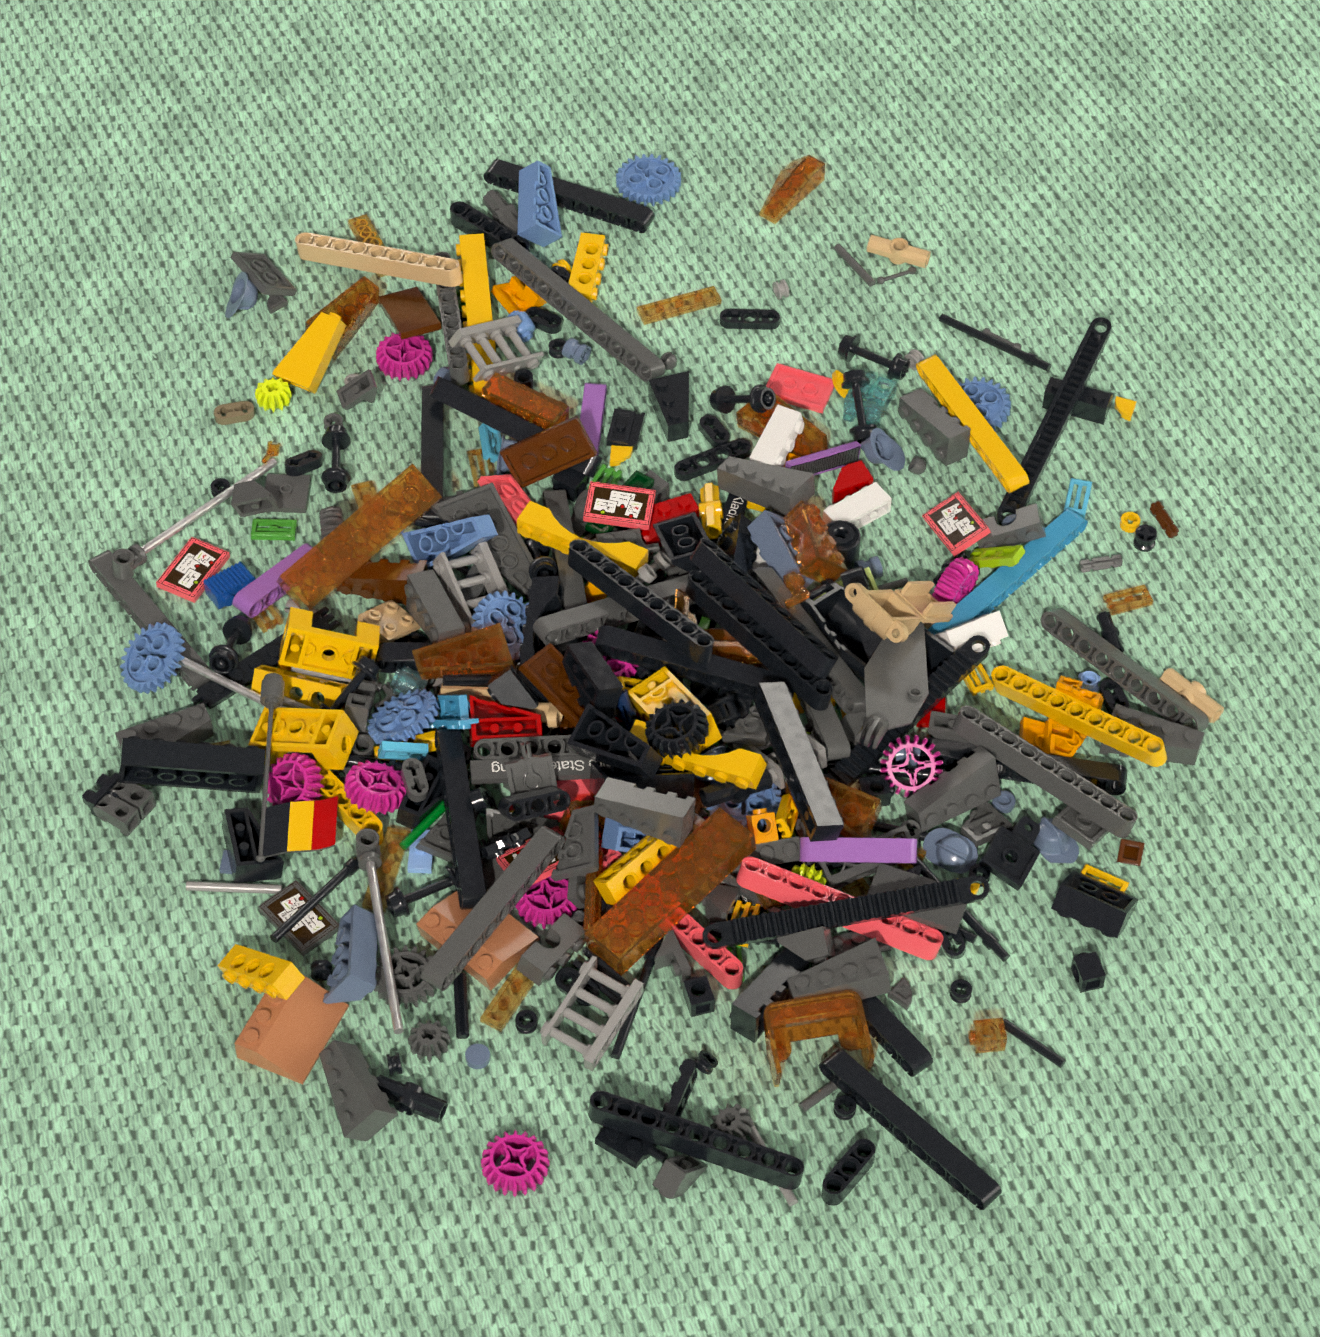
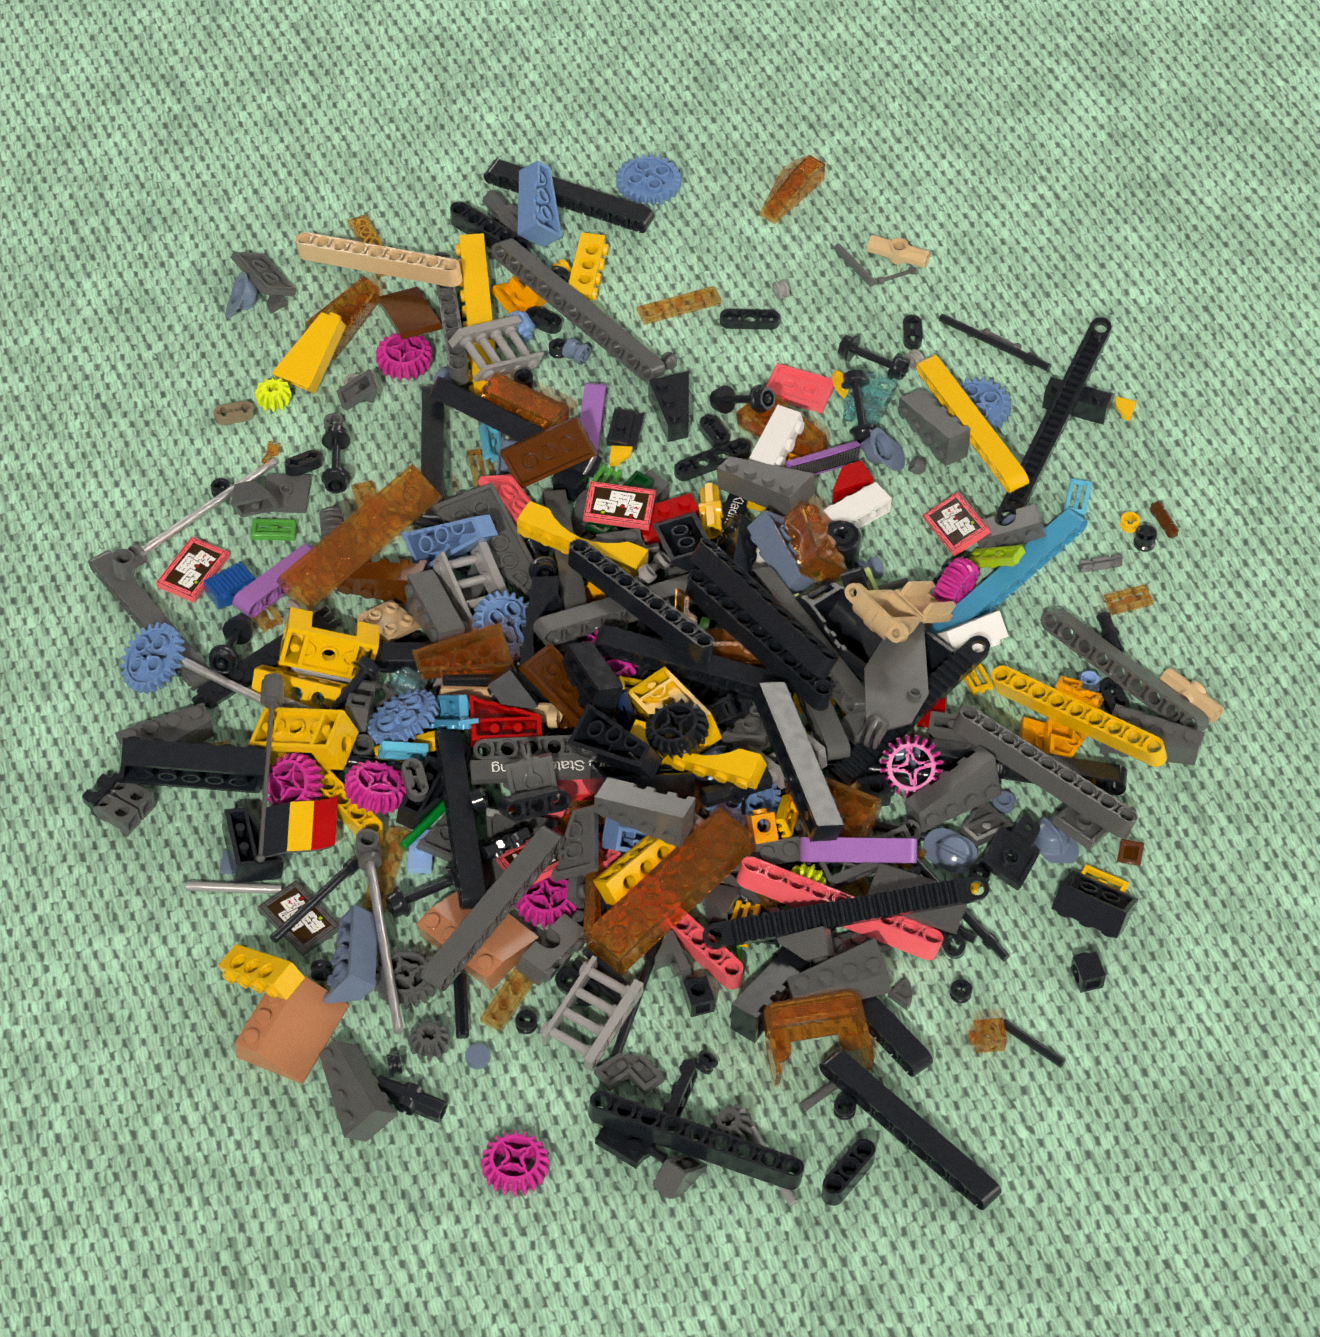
clear orange plate [783,571,810,609] -> none
none -> dark grey plate [594,1052,664,1095]
none -> black beam [902,315,923,350]

